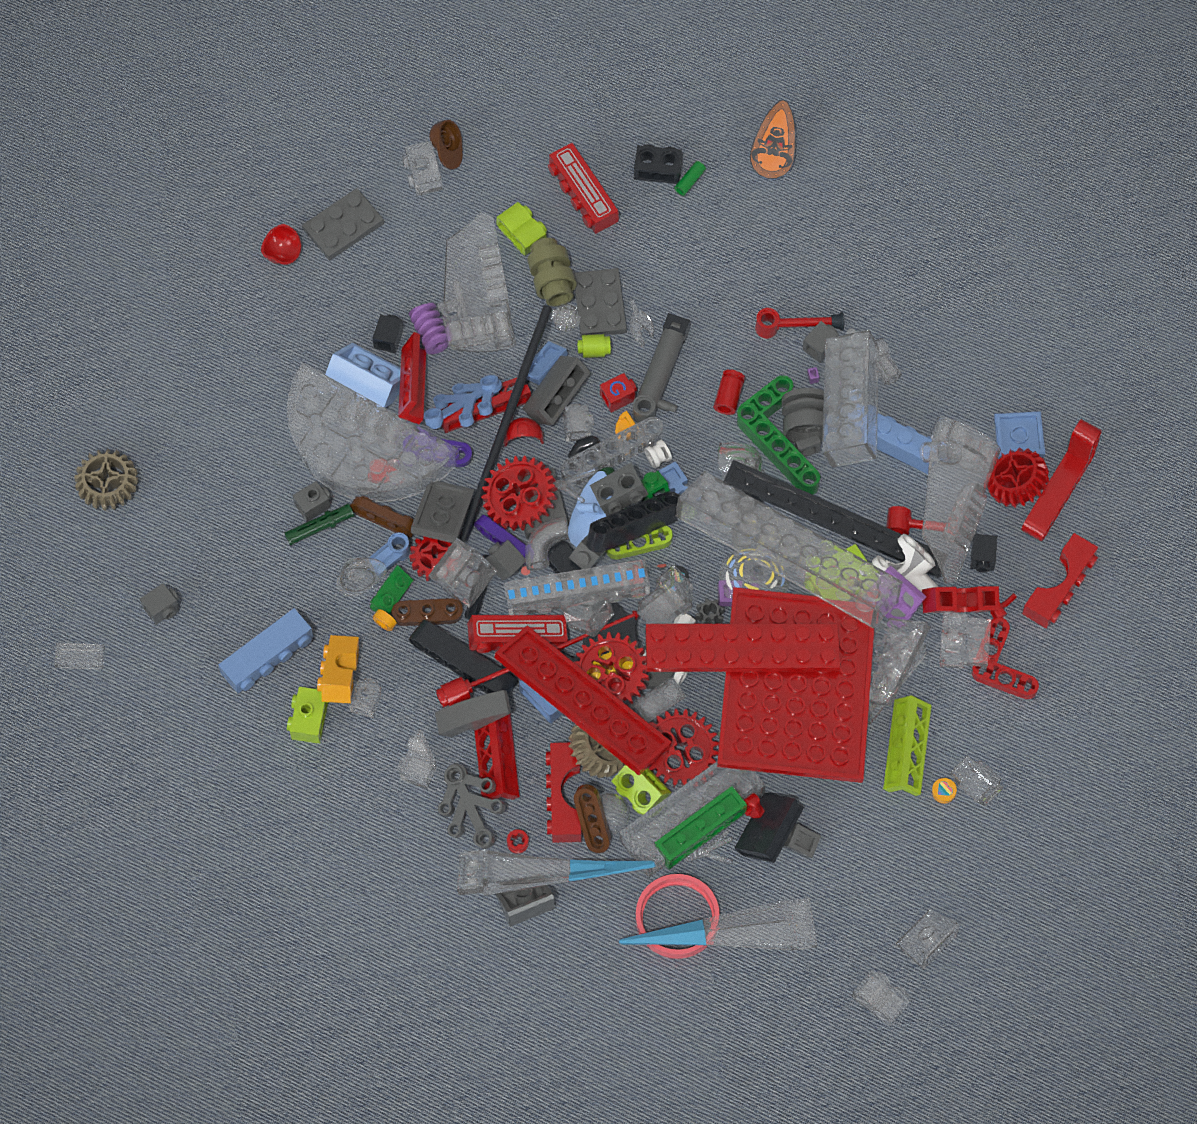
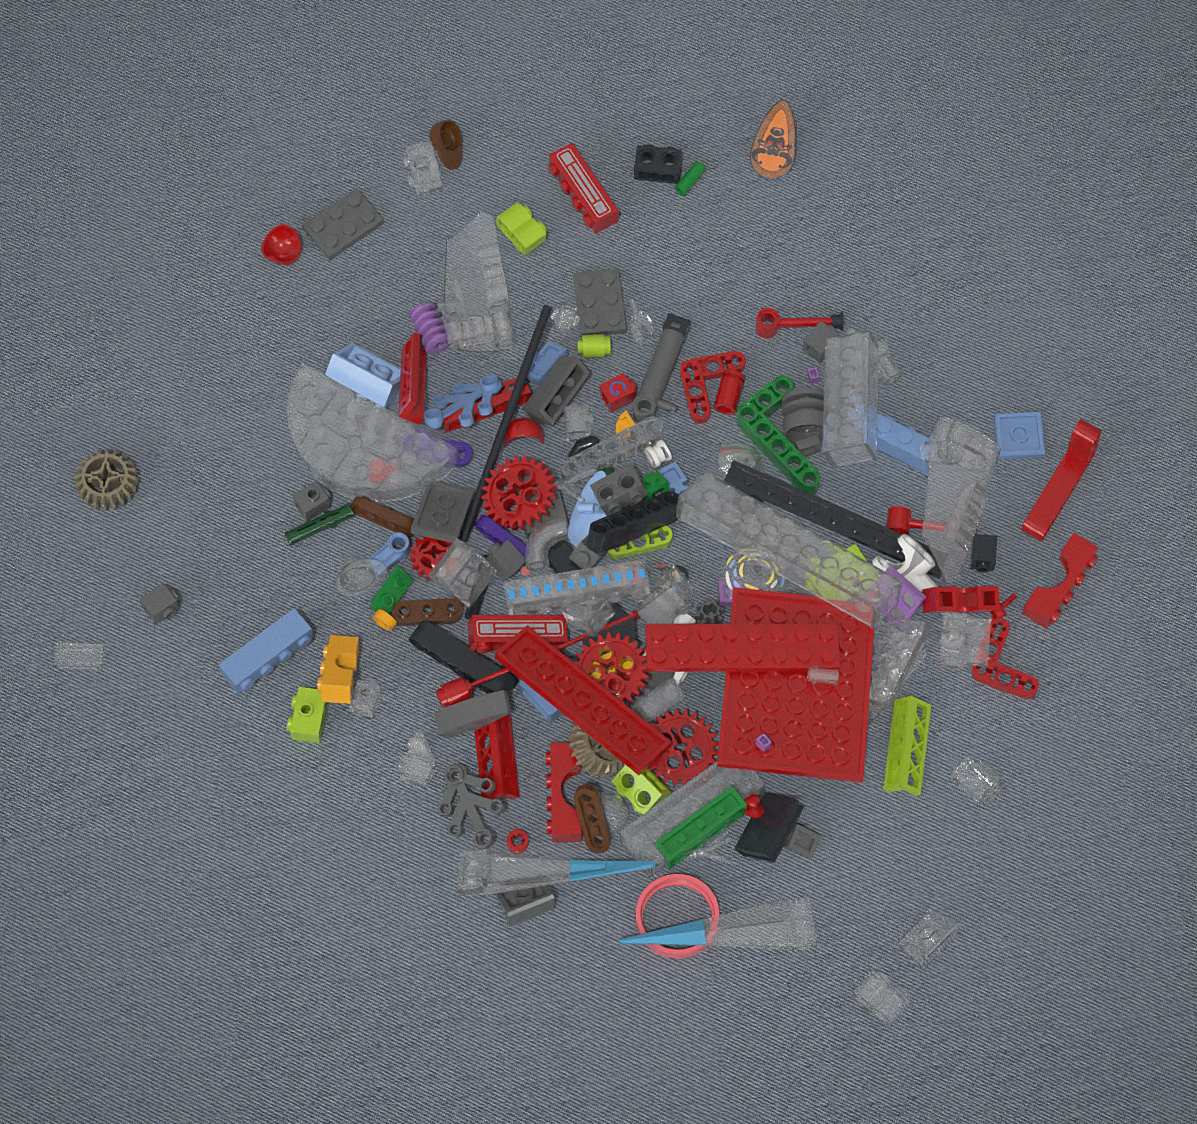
black brick [372,314,404,354] -> none
olive piece [527,238,577,307] -> none
light orange tile [932,778,957,804] -> none
red gear [986,447,1049,508] -> none
none -> red beam [680,351,746,424]
none -> medium lavender piece [755,733,772,752]
none -> clear pin [807,665,839,685]

